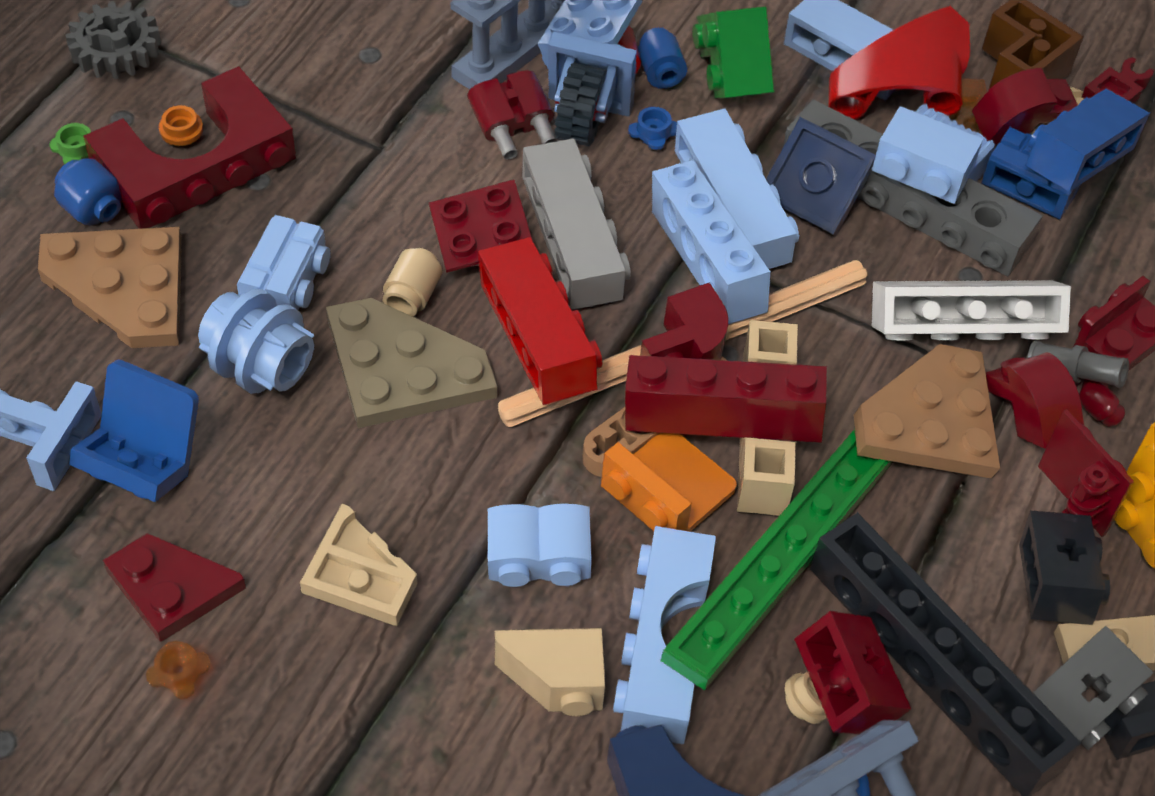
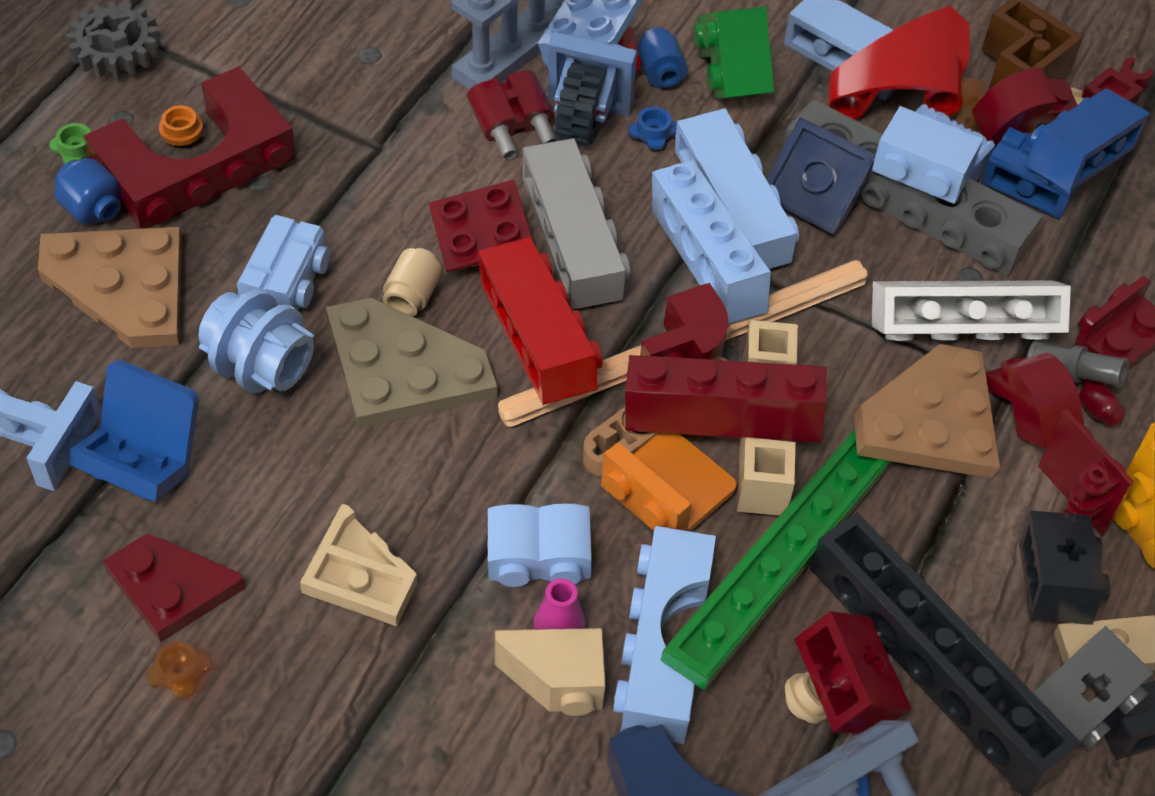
none -> dark pink cone [534,579,585,630]

